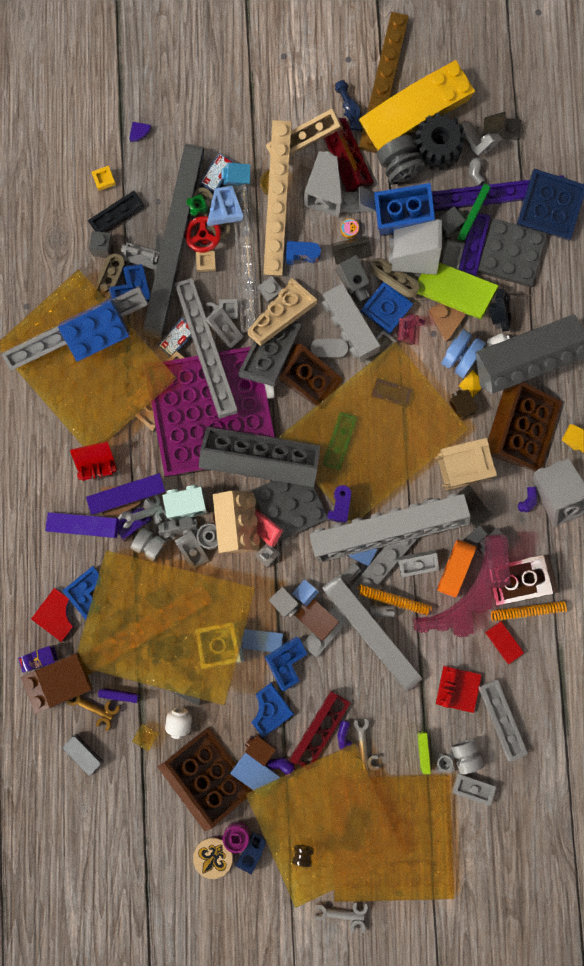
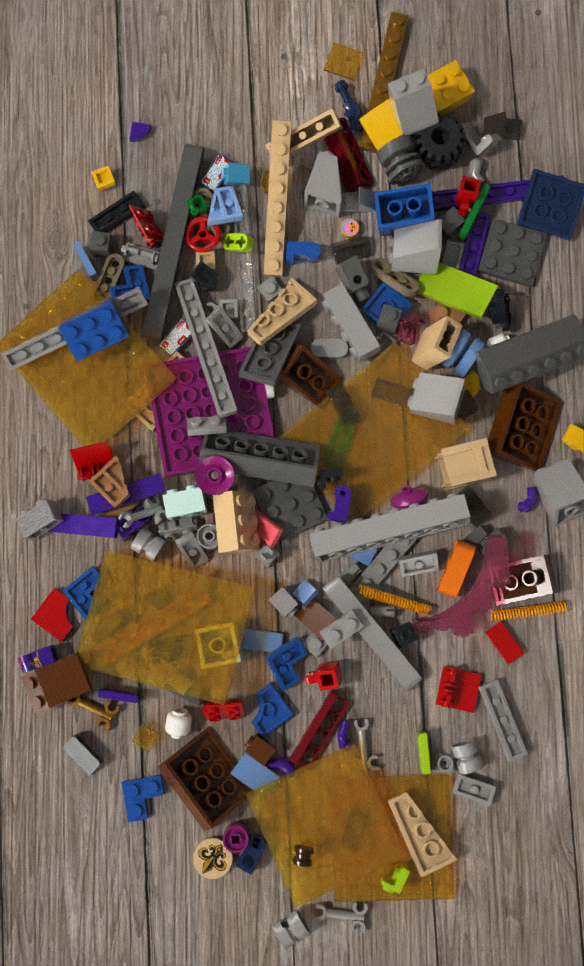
none -> light grey brick [16,499,63,540]
none -> medium blue tile [73,241,99,282]
none -> medium nougat wing [89,456,130,509]
none -> blue plate [122,774,165,822]
none -> red hinge [129,205,163,248]
none -> light grey plate [187,415,227,436]
none -> black bracket [189,261,219,291]
none -> magenta dish [195,456,234,495]
none -> red hinge [202,699,245,722]
none -> lime beam [222,233,254,252]
none -> light grey wheel [272,909,310,949]
none -> red brick [305,661,343,691]
none -> black bracket [316,468,344,491]
none -> light grey plate [319,610,364,649]
none -> clear yellow piece [324,43,364,81]
none -> clear smoke slope [326,384,360,426]
none -> dark grey brick [376,304,402,333]
none -> lime bracket [380,863,410,894]
none -> tan wing [387,792,457,877]
none -> light grey slope [388,68,439,136]
none -> black bracket [389,622,418,648]
none -> magenta dish [391,486,429,508]
none -> light grey slope [407,372,466,425]
none -> tan brick [411,316,463,370]
none -> red brick [454,176,481,216]

